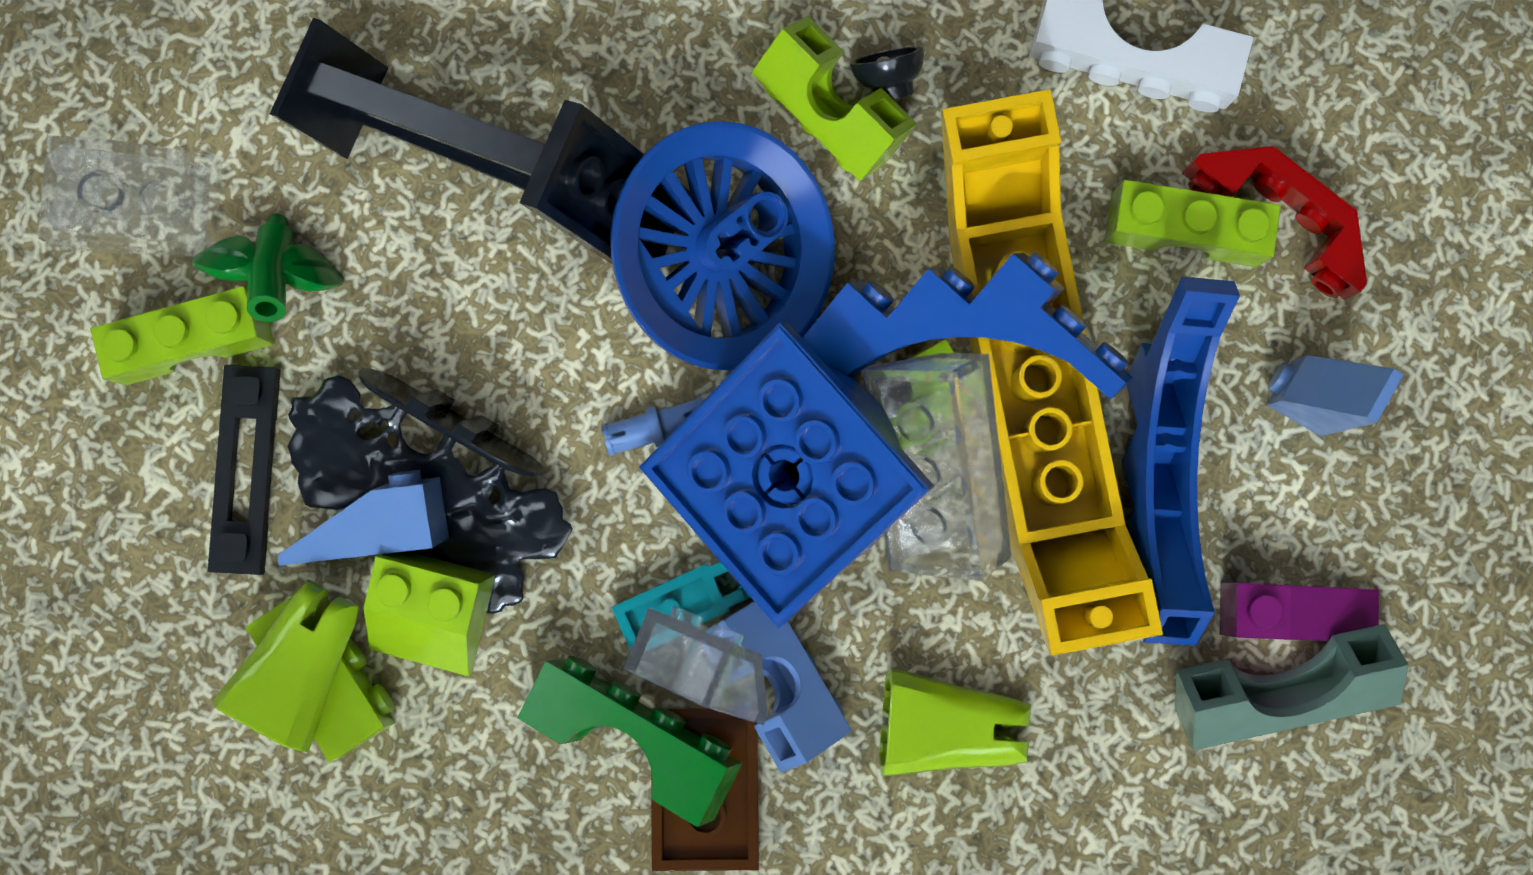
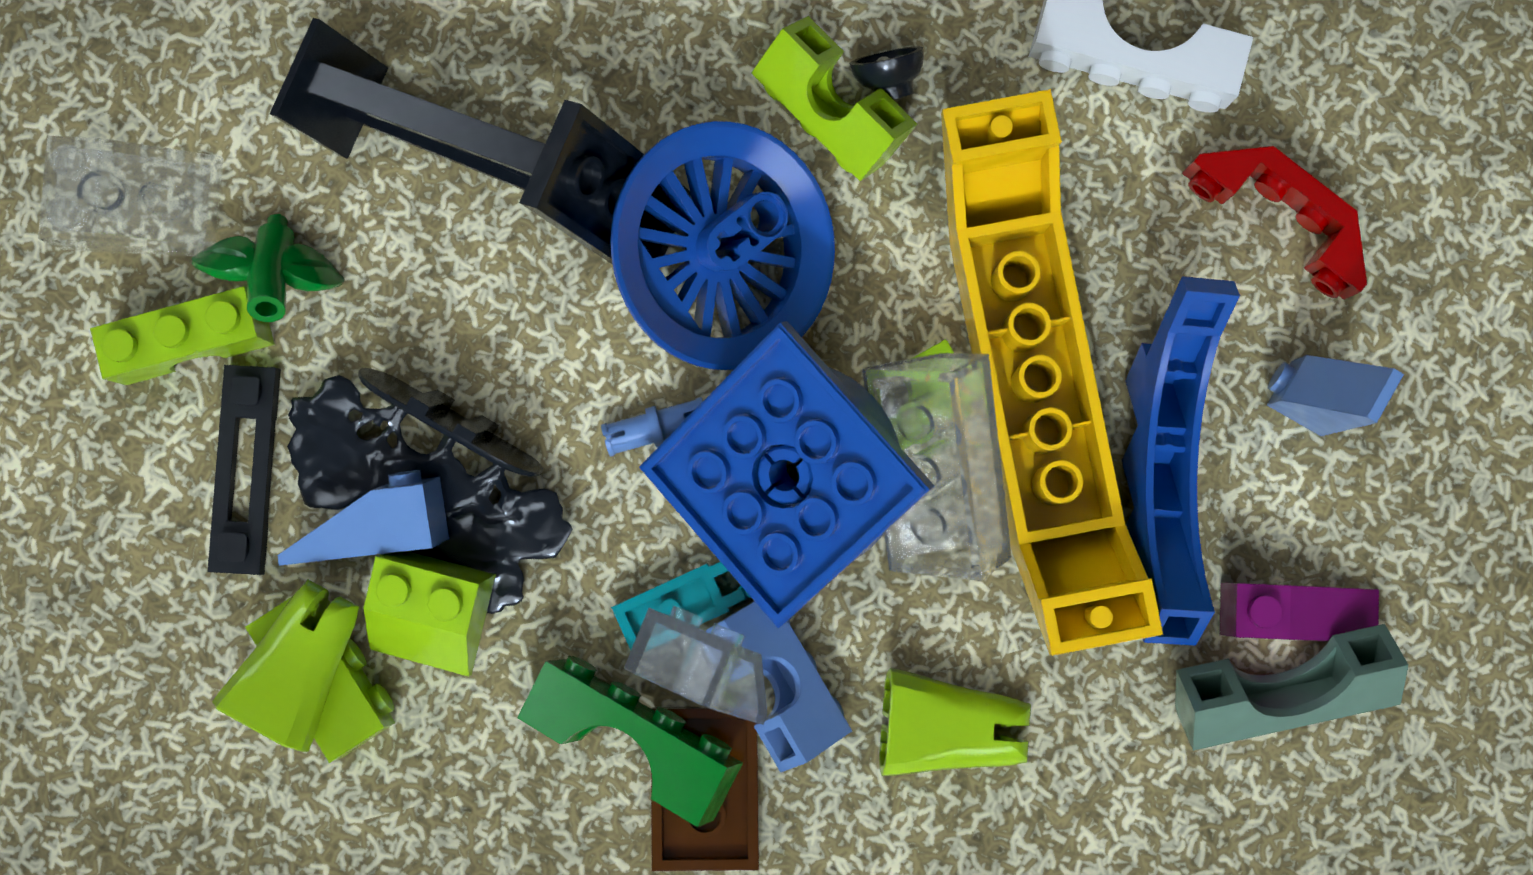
blue arch [802,252,1133,399] -> none
lime arch [1104,179,1281,267] -> none

